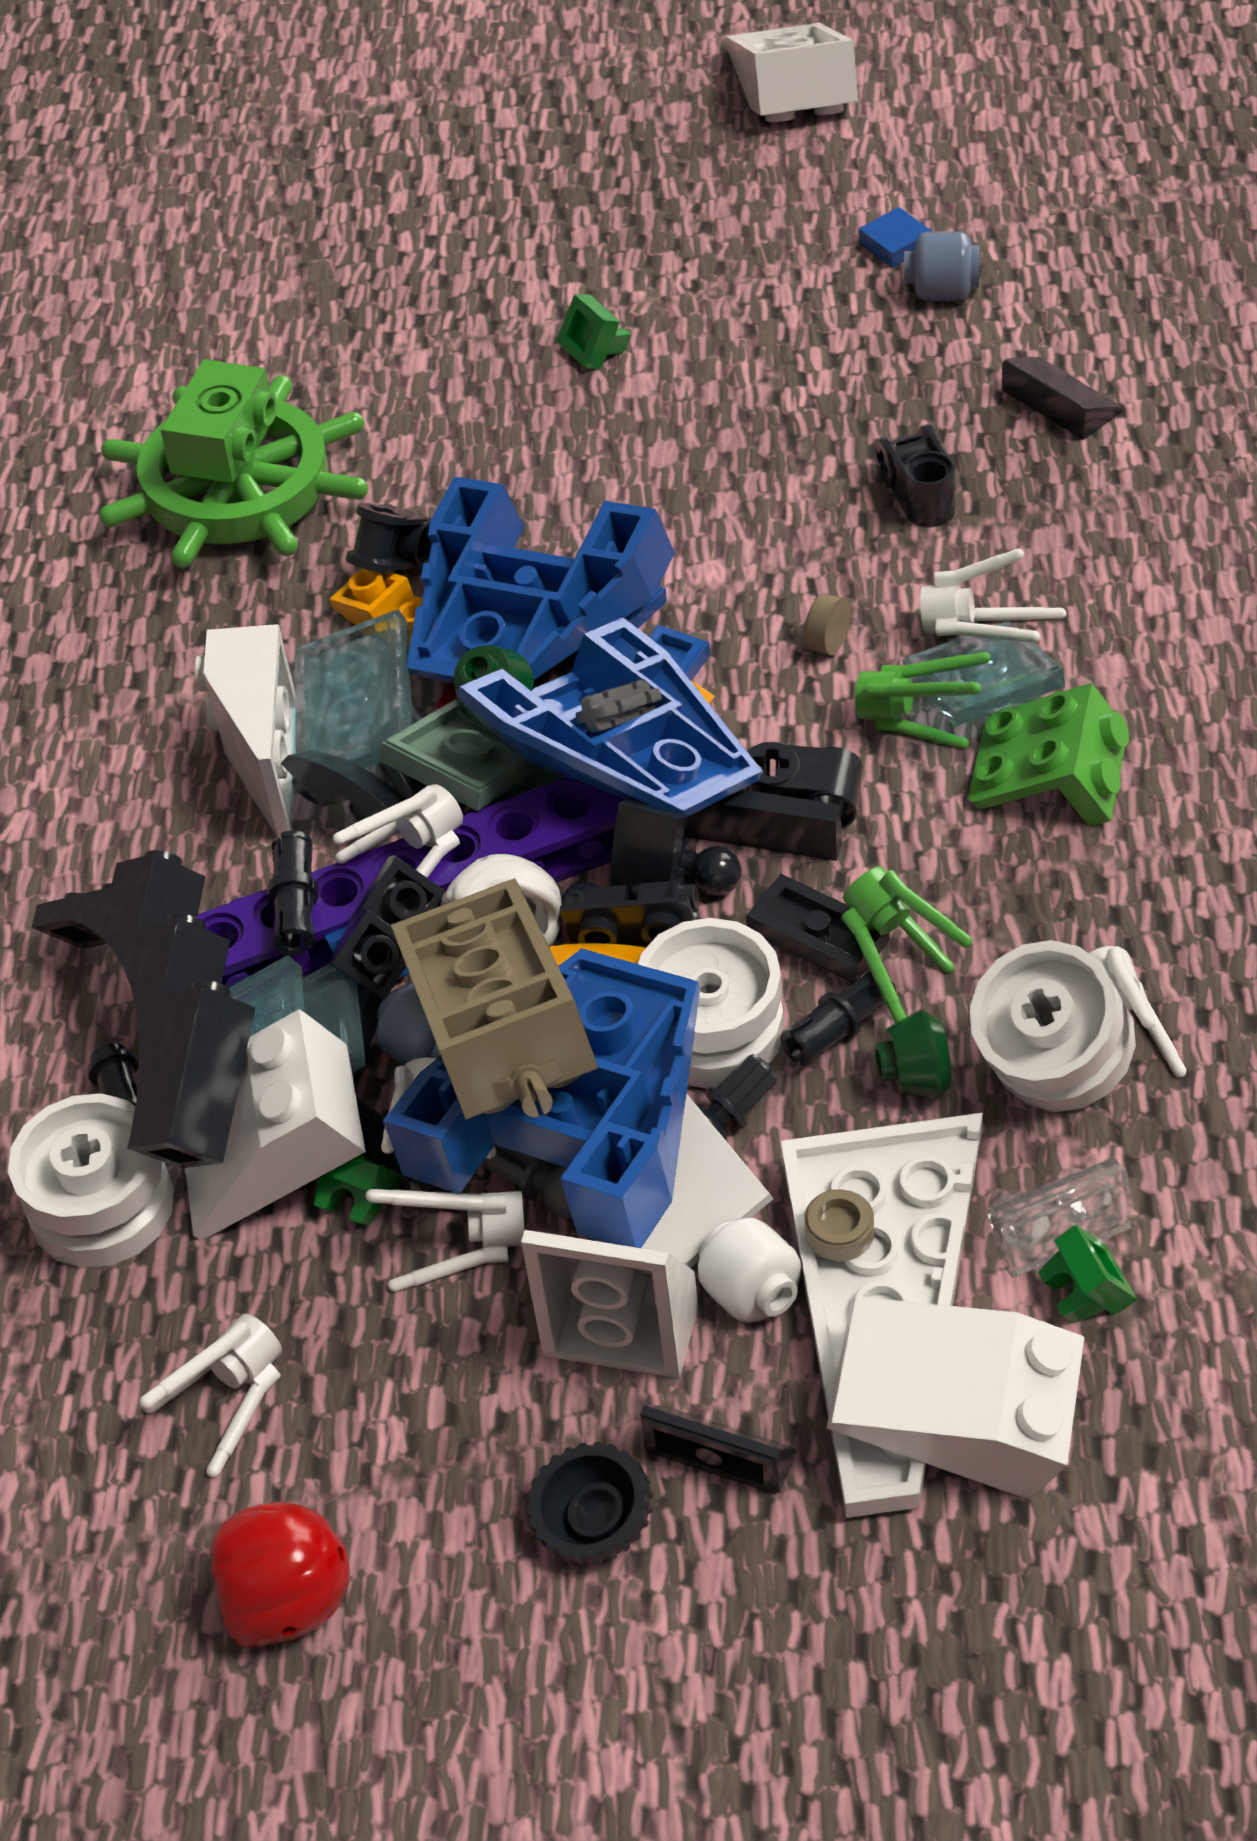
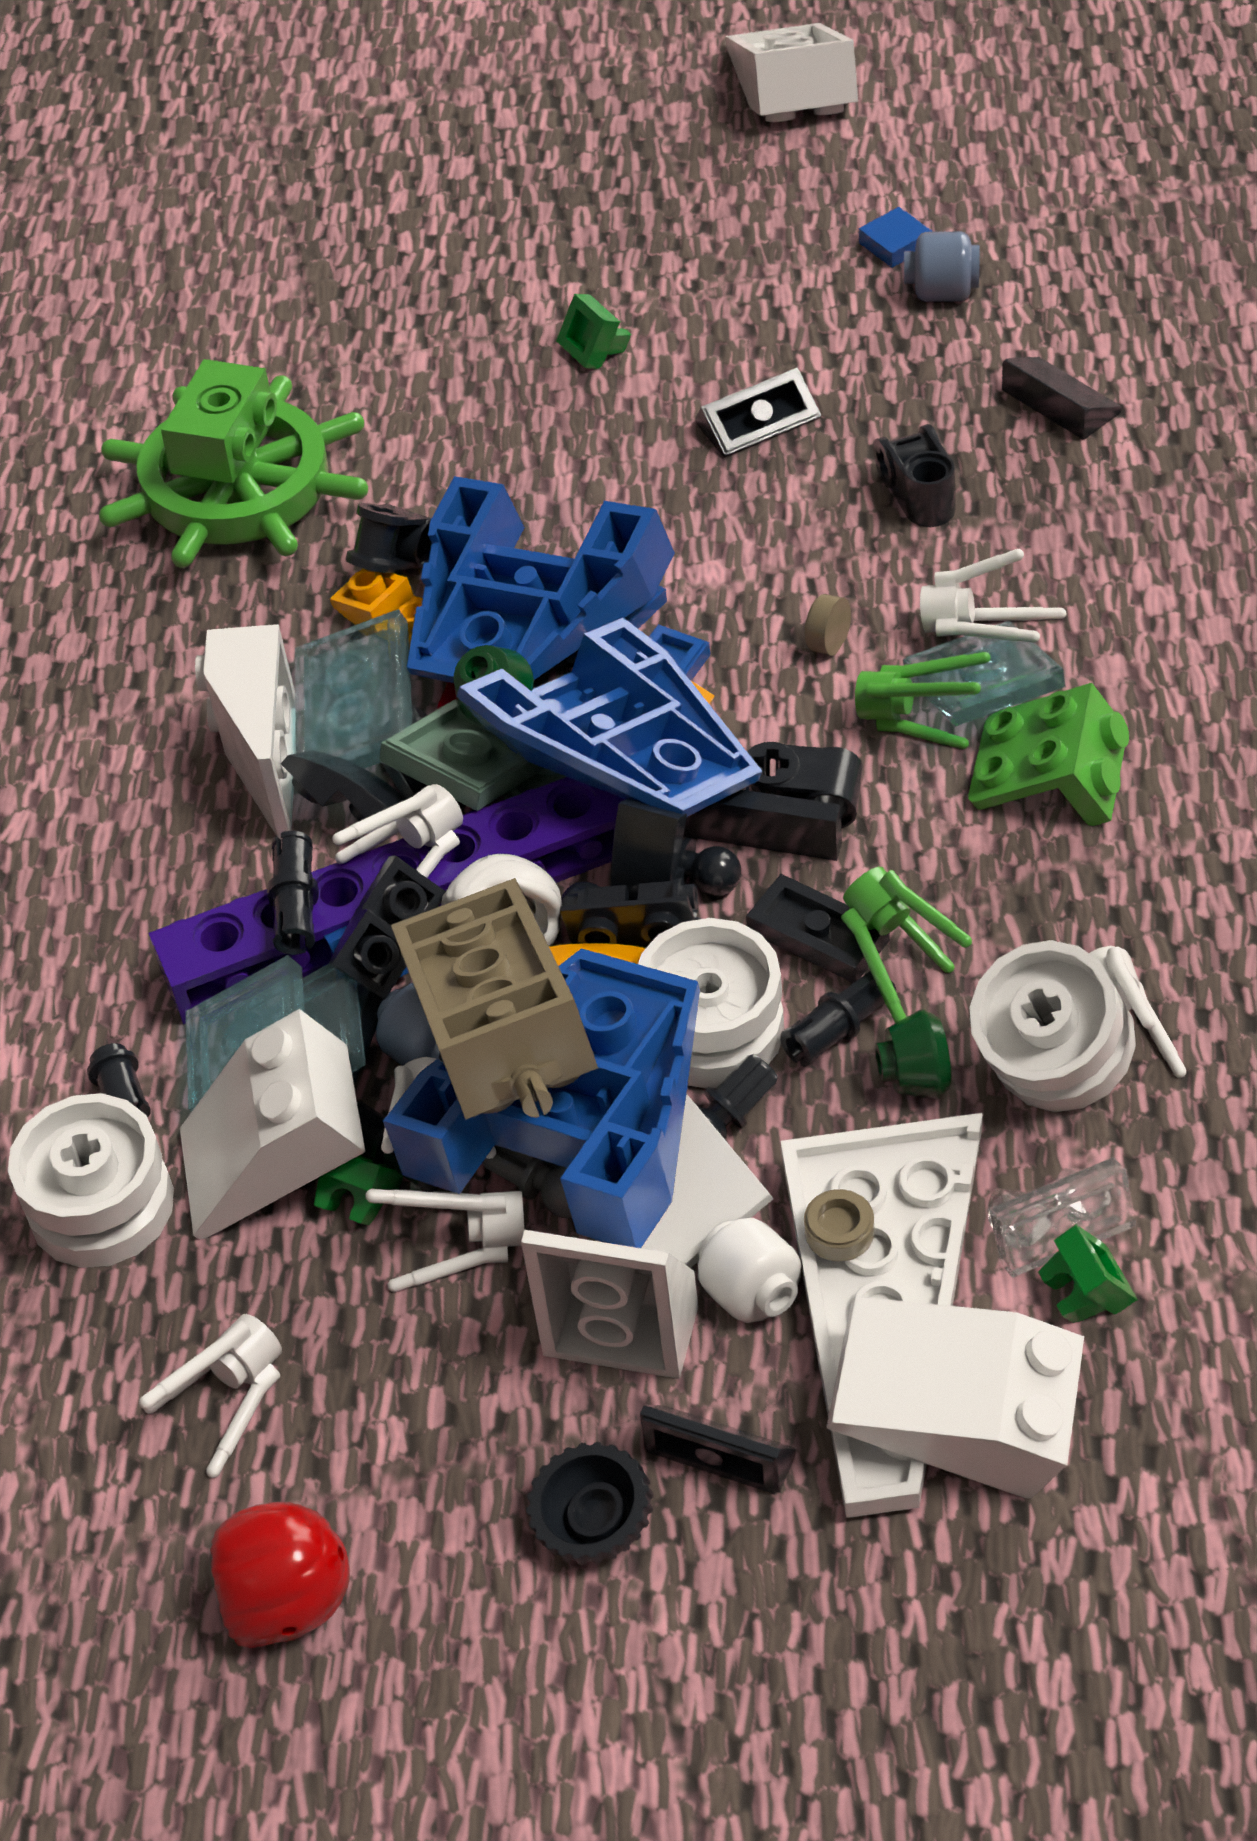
black arch [32,850,256,1169] -> none
dark grey axle [575,679,661,733] -> none
none -> slope [695,367,822,457]

